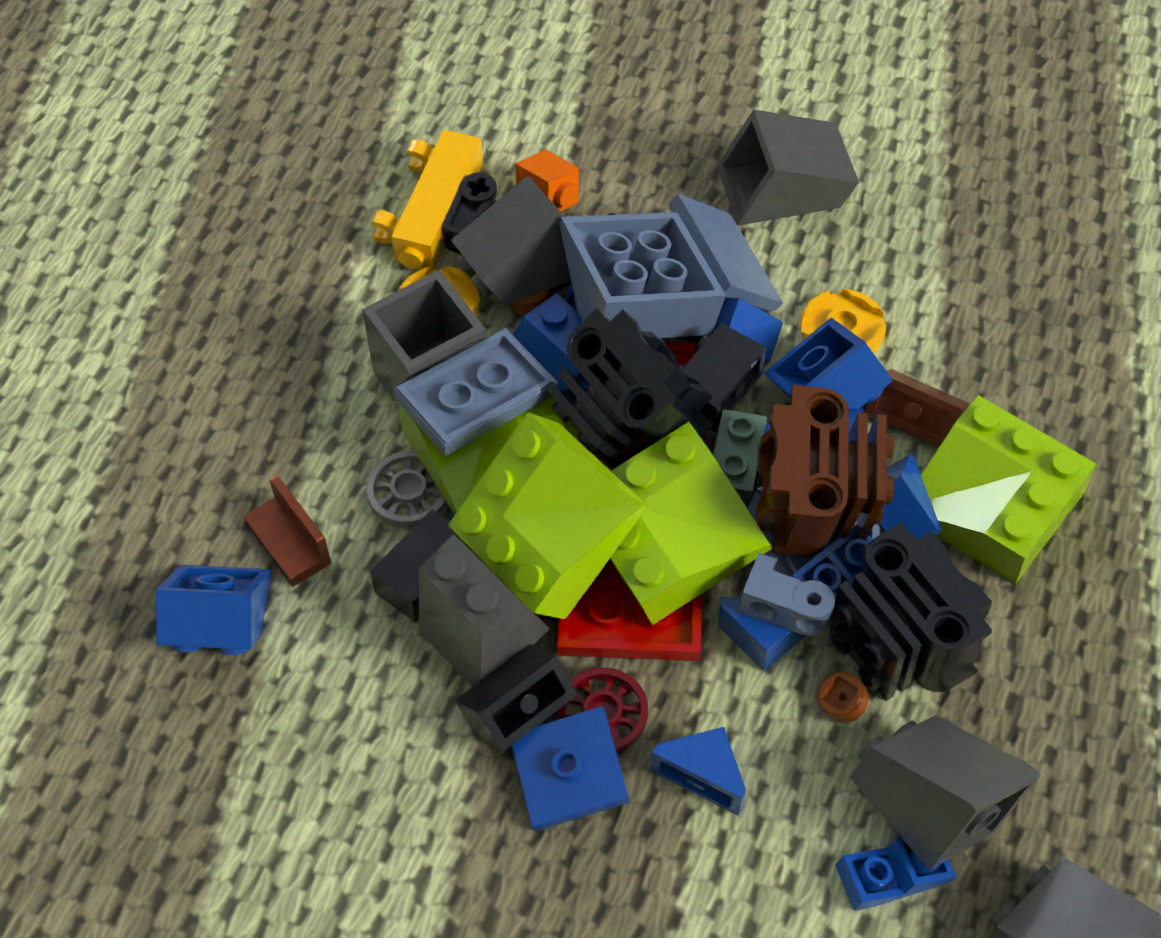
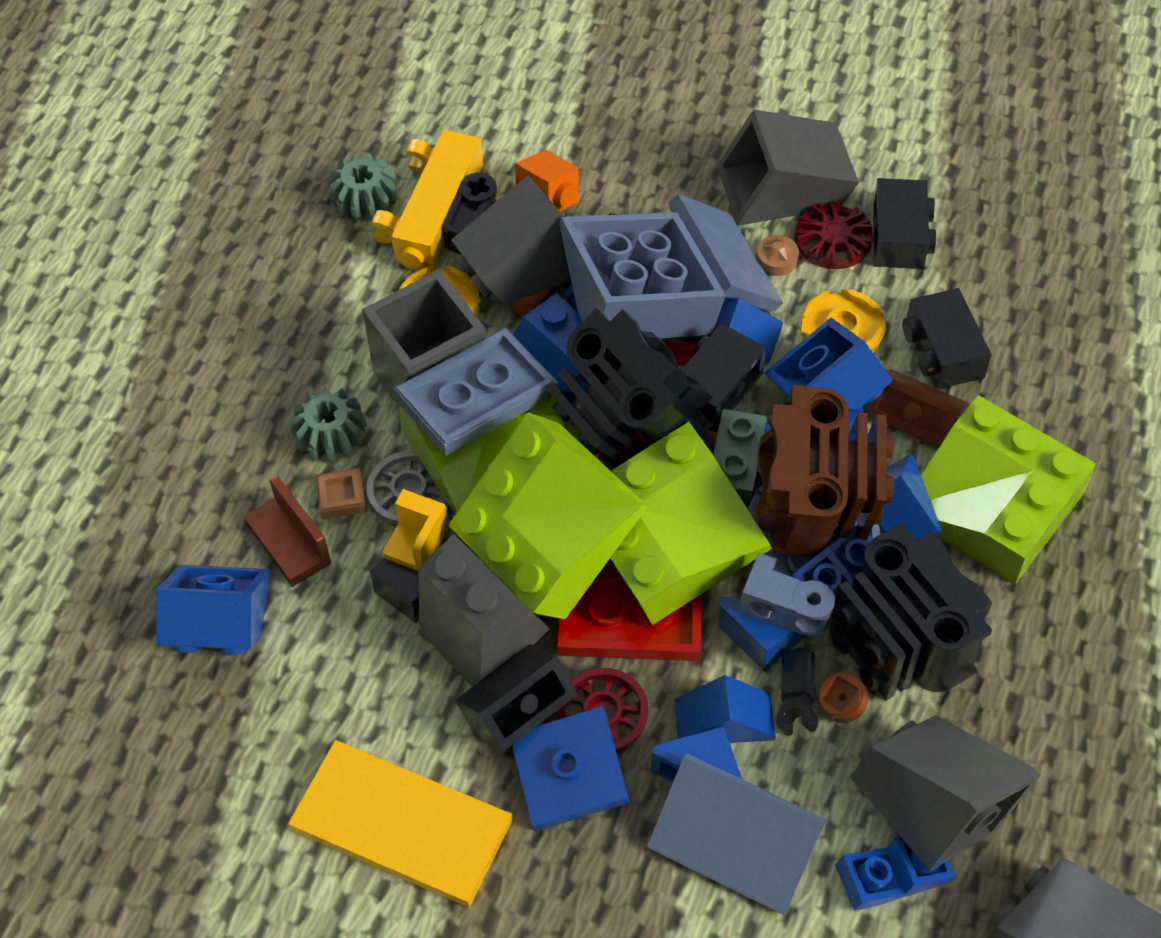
none -> yellow tile [288,740,513,908]
none -> sand green gear [290,386,367,464]
none -> medium nougat tile [315,468,367,519]
none -> sand green gear [329,153,398,223]
none -> yellow panel [383,489,449,571]
none -> sand blue tile [647,754,827,915]
none -> blue slope [675,675,776,743]
none -> medium nougat tile [756,235,799,276]
none -> black bar [777,647,818,736]
none -> dark red wheel [795,201,873,269]
none -> black brick [873,178,936,269]
none -> black brick [902,288,992,389]

